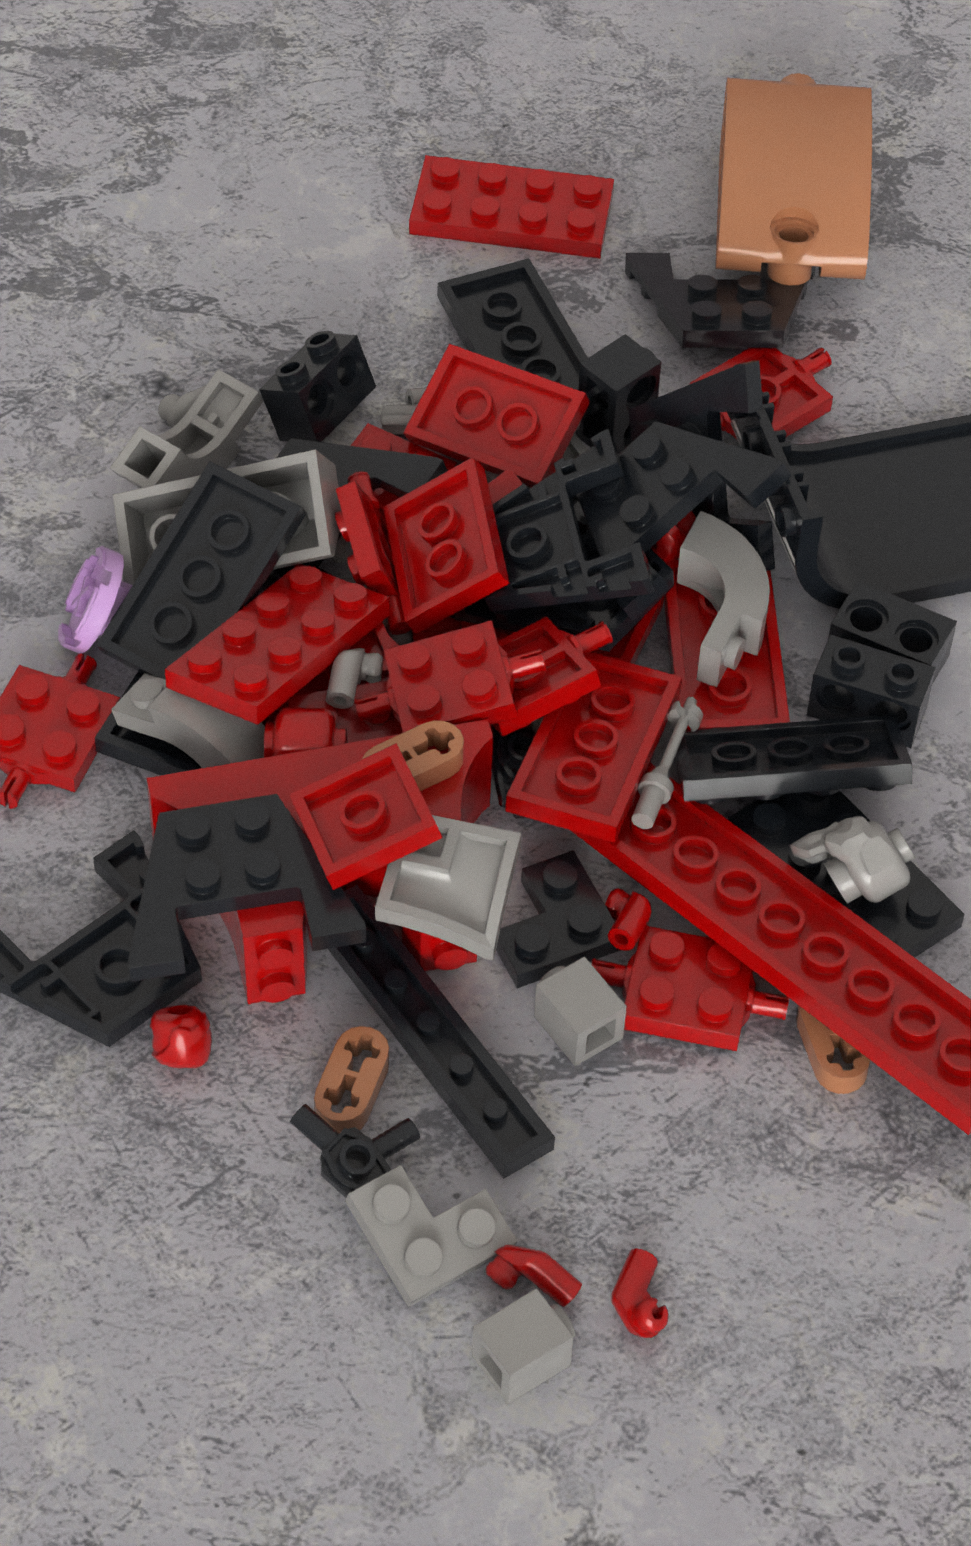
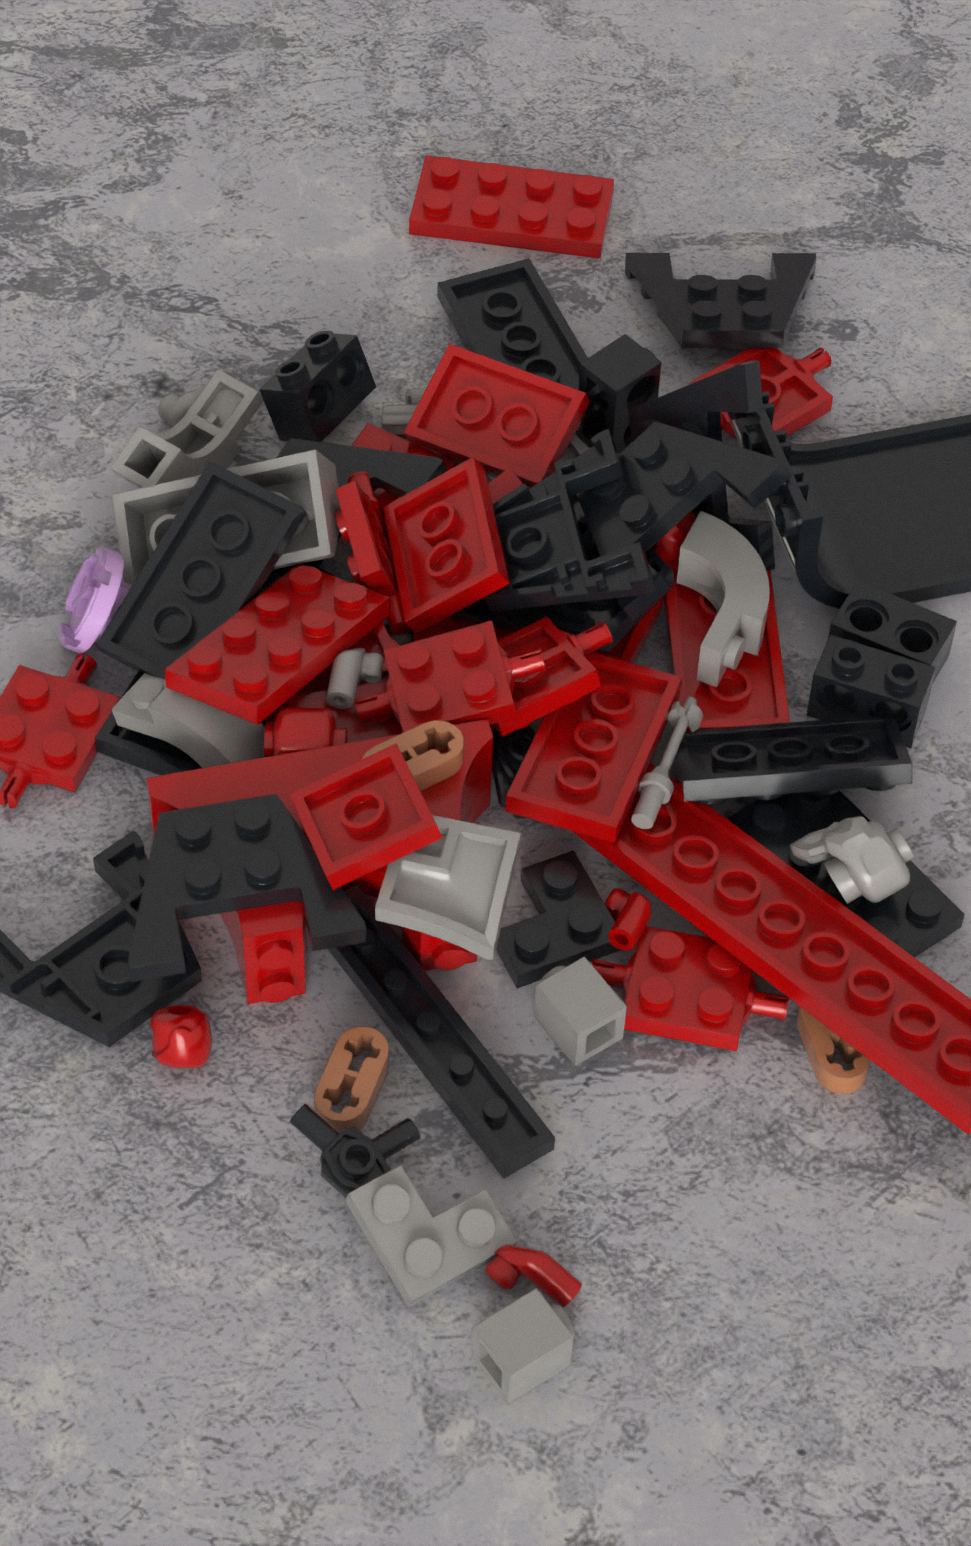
red arm [611,1248,669,1338] -> none
nougat panel [715,73,872,286] -> none

